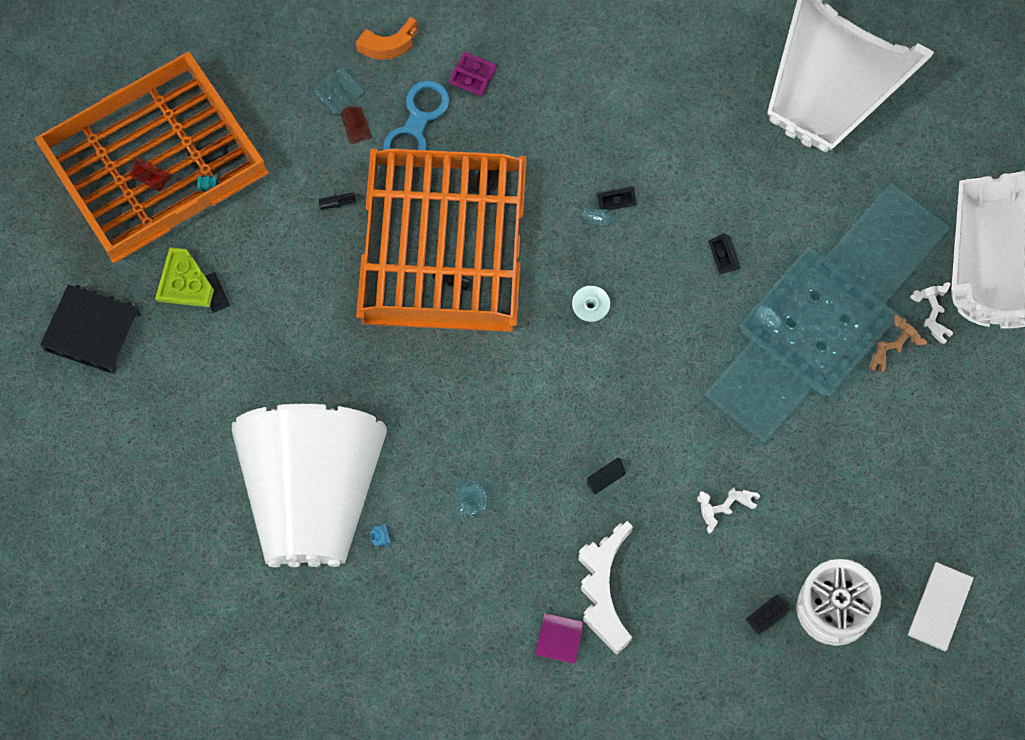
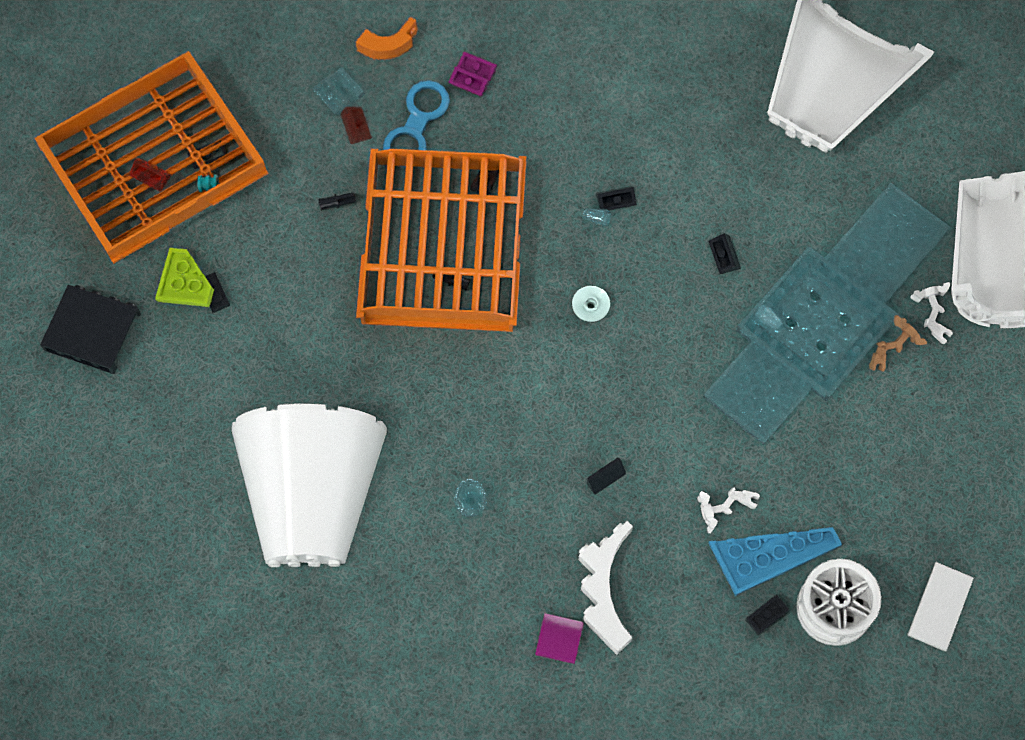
dark azure plate [370,525,391,546] -> none
none -> dark azure wing [708,527,842,596]

